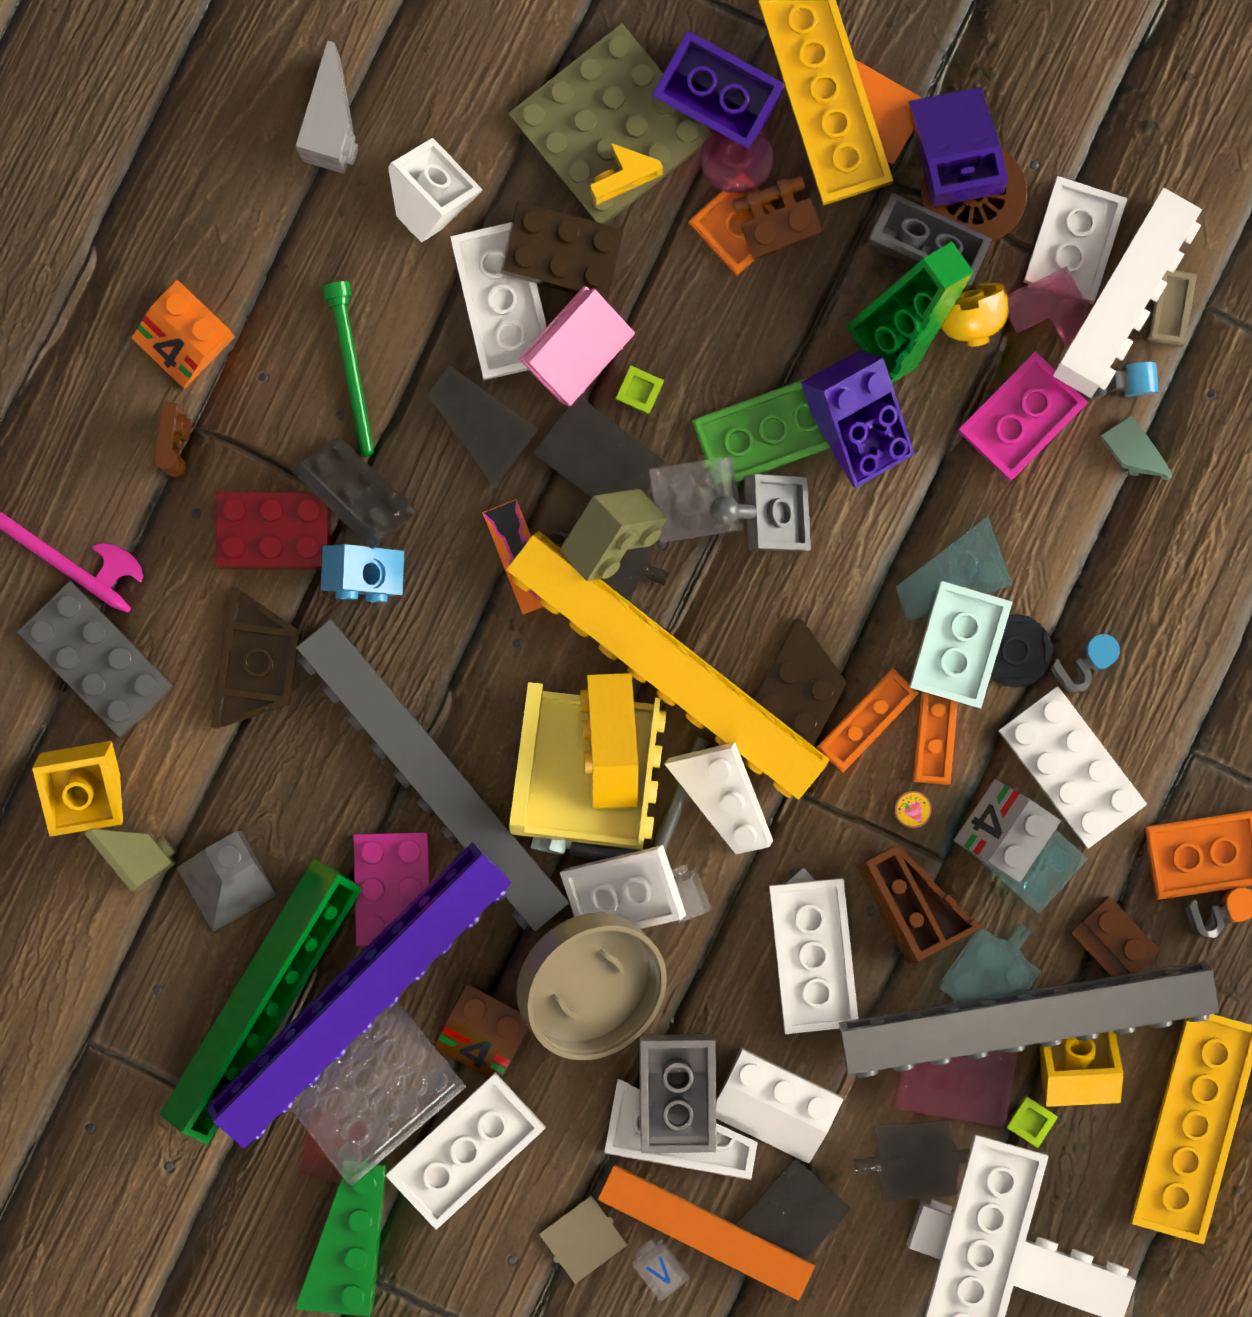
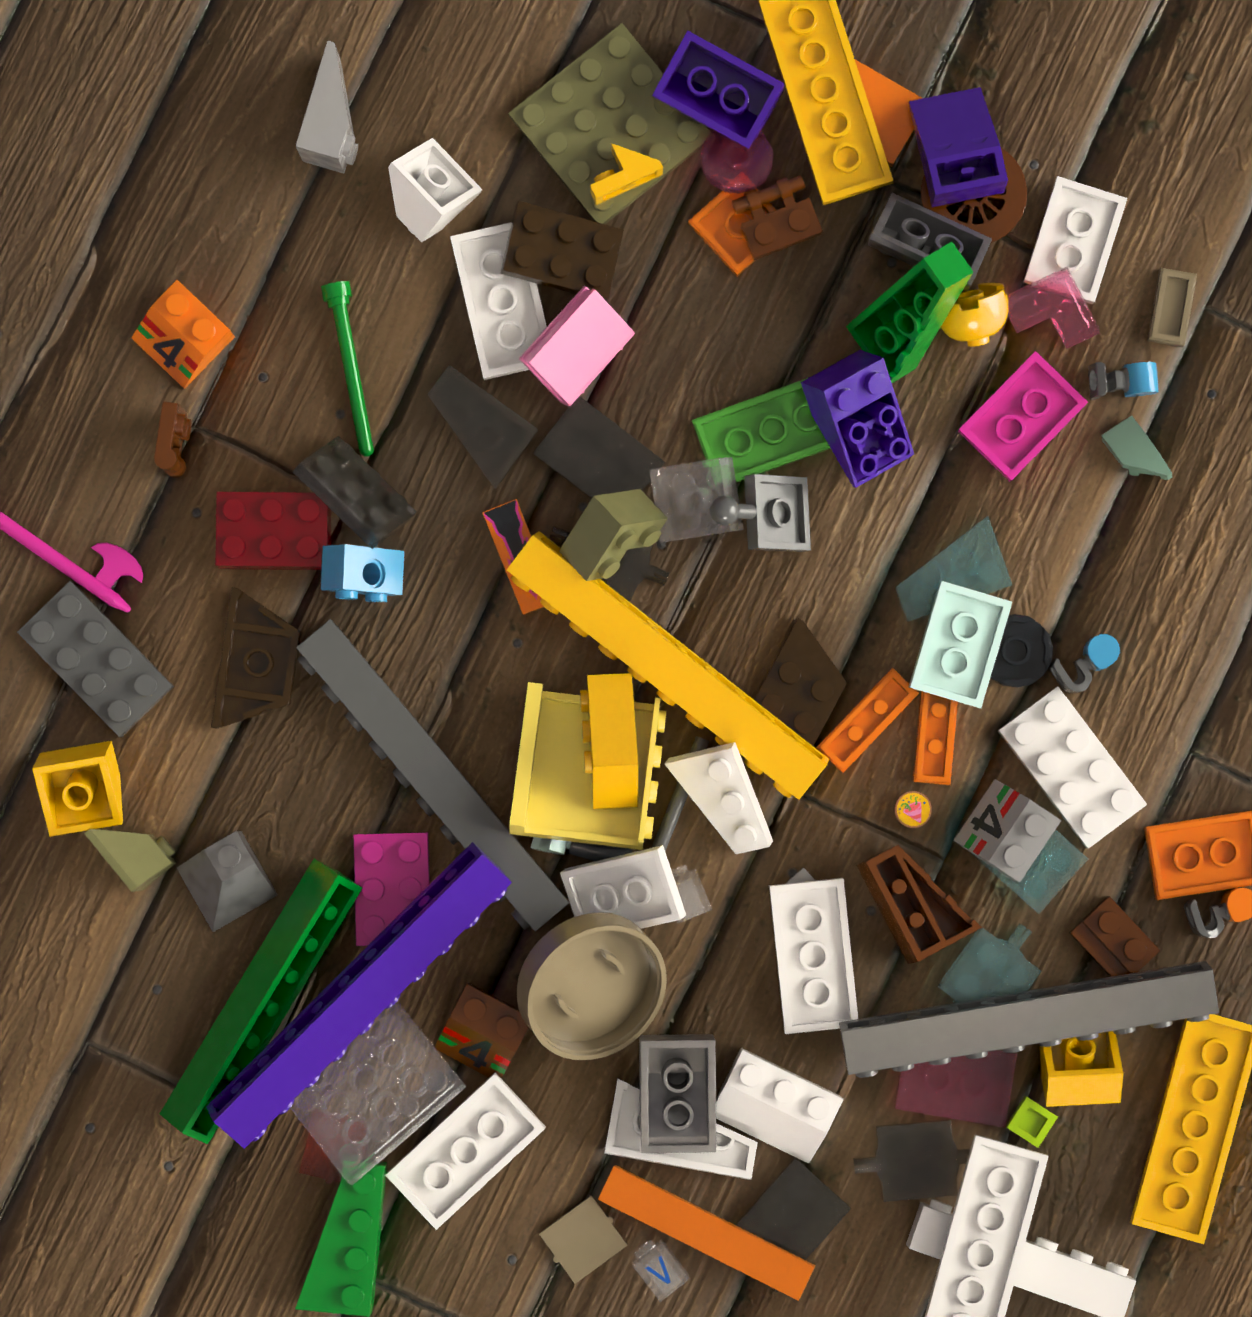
lime plate [616,366,664,415] -> none
white brick [1053,188,1202,398] -> none

